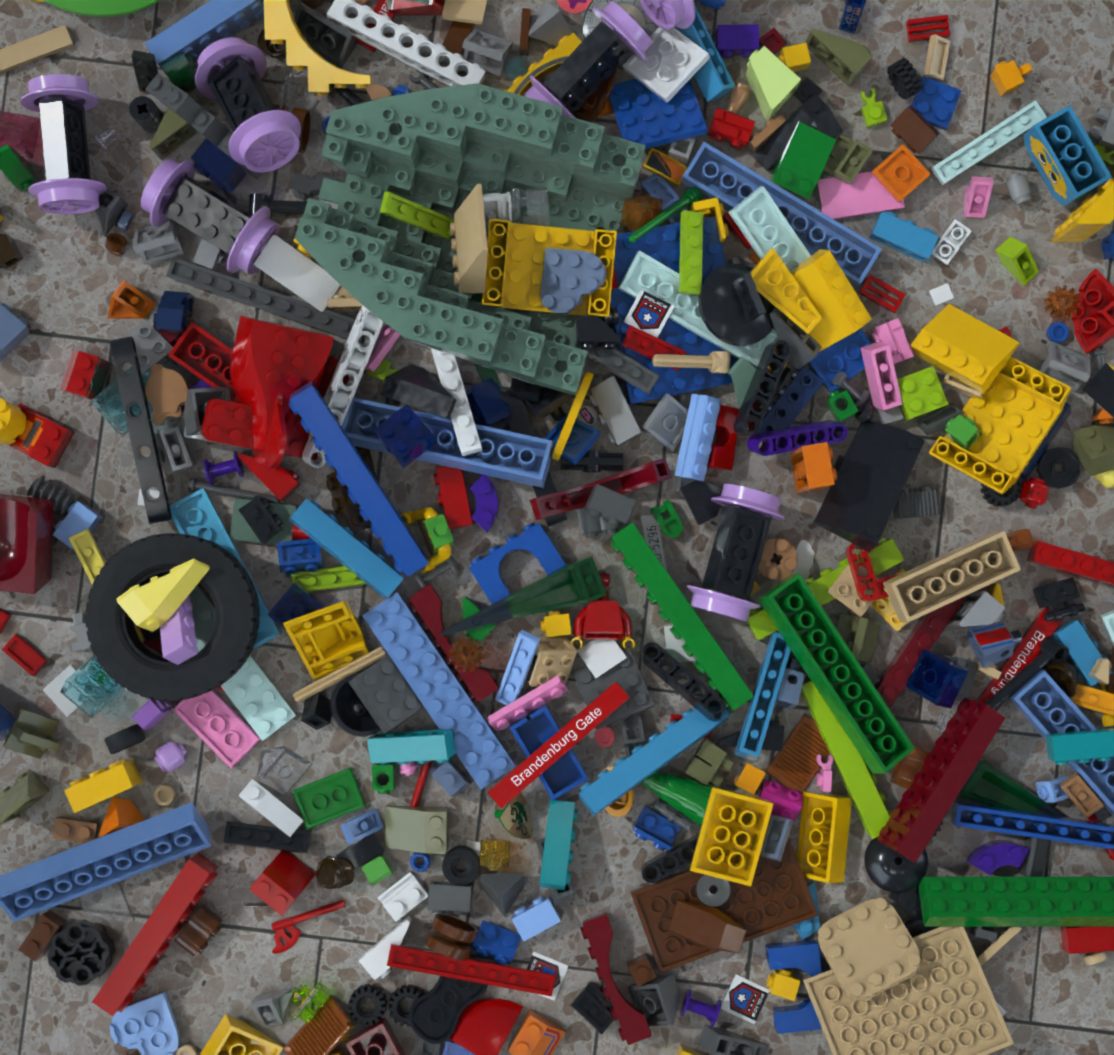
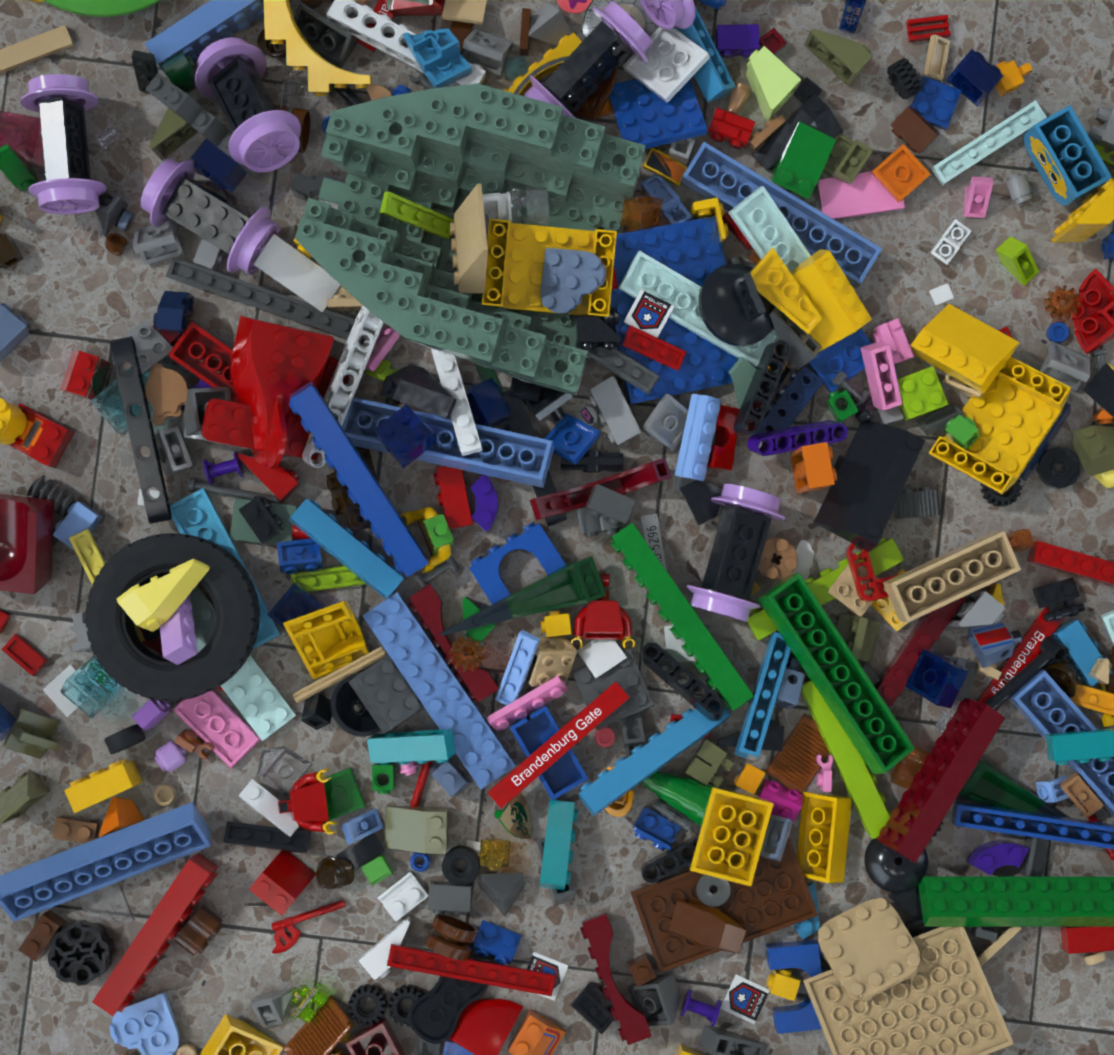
orange slope [107,280,156,319] -> none
black piece [129,96,164,133] -> none
black axle [249,193,307,215] -> none
light blue brick [512,895,561,942] -> none
yellow tile [551,371,594,461] -> none
green piece [628,186,702,243] -> none
green plate [650,500,683,538] -> none
tan axle [652,351,730,373] -> none
lime plate [679,210,703,296] -> none
yellow brick [778,42,811,72] -> none
red tile [858,274,906,313] -> none
lime plate [860,88,888,128] -> none
dark azure brick [869,211,939,263] -> none
red head [1019,477,1049,509] -> none
none -> dark orange plate [174,729,215,760]
none -> torso [278,768,338,835]
none -> dark azure slope [403,28,472,88]
none -> clear blue brick [946,49,1004,107]

